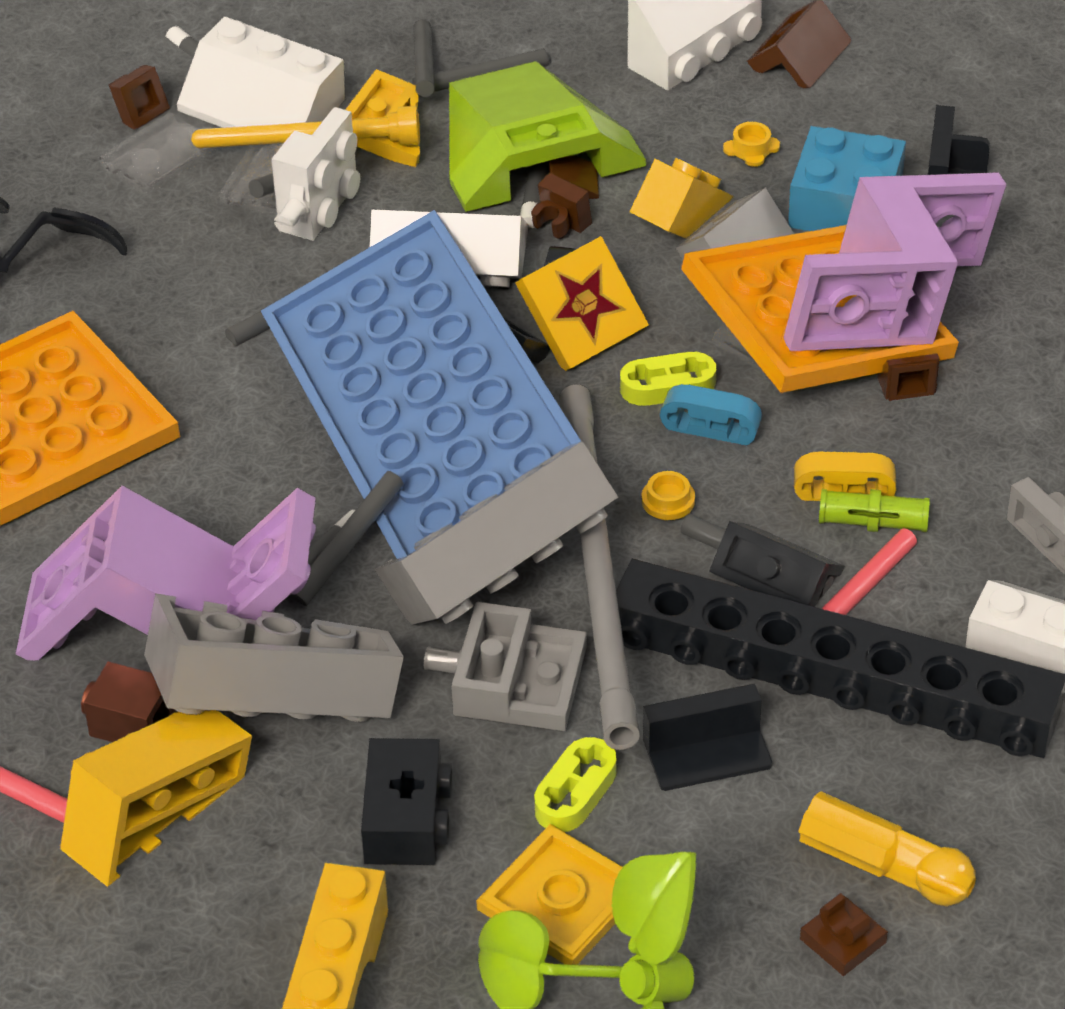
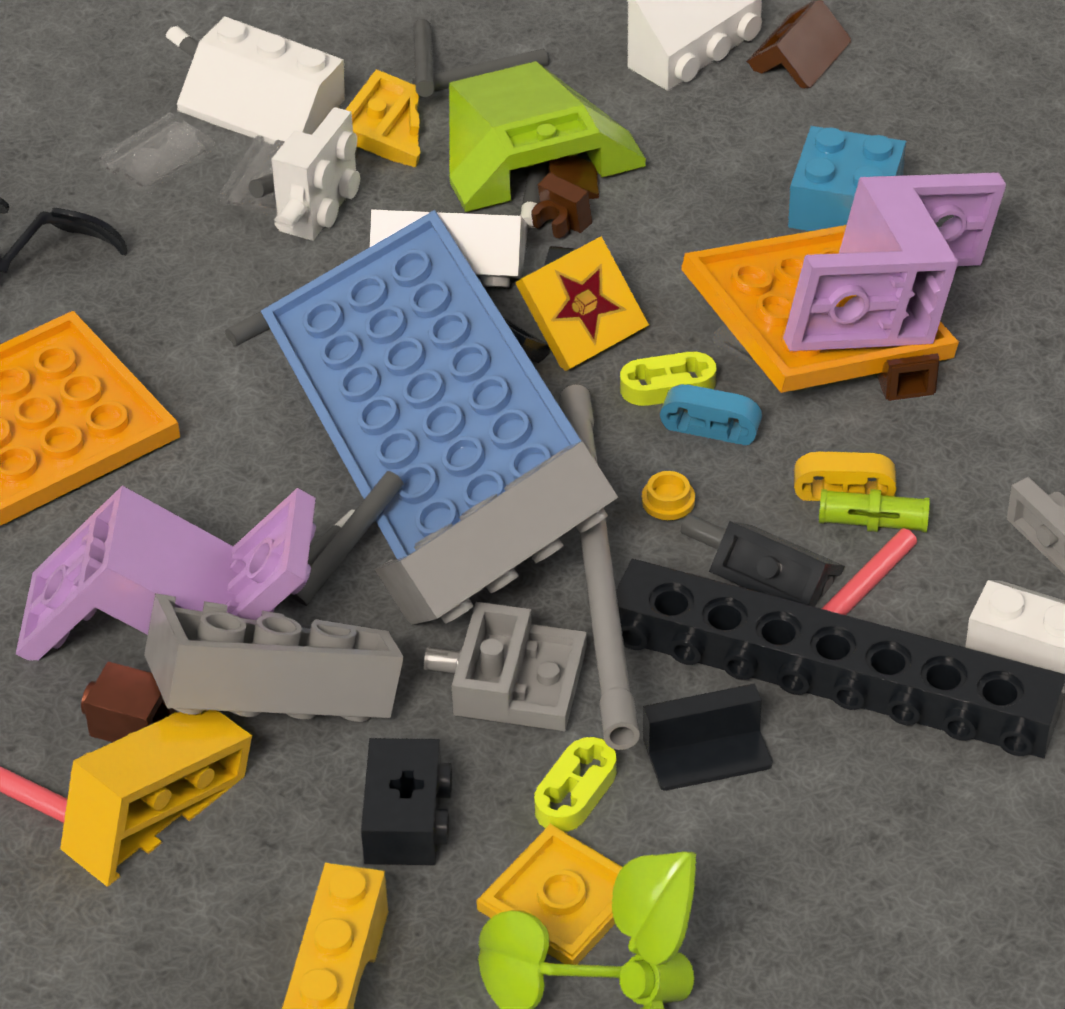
reddish brown tile [109,65,170,130] -> none
yellow piece [191,106,420,148] -> none
yellow slope [630,158,733,239] -> none
light grey panel [676,188,794,259] -> none
yellow plate [723,122,780,167] -> none
yellow piece [798,791,976,906] -> none
reddish brown tile [800,893,888,977] -> none
black panel [928,105,990,175] -> none

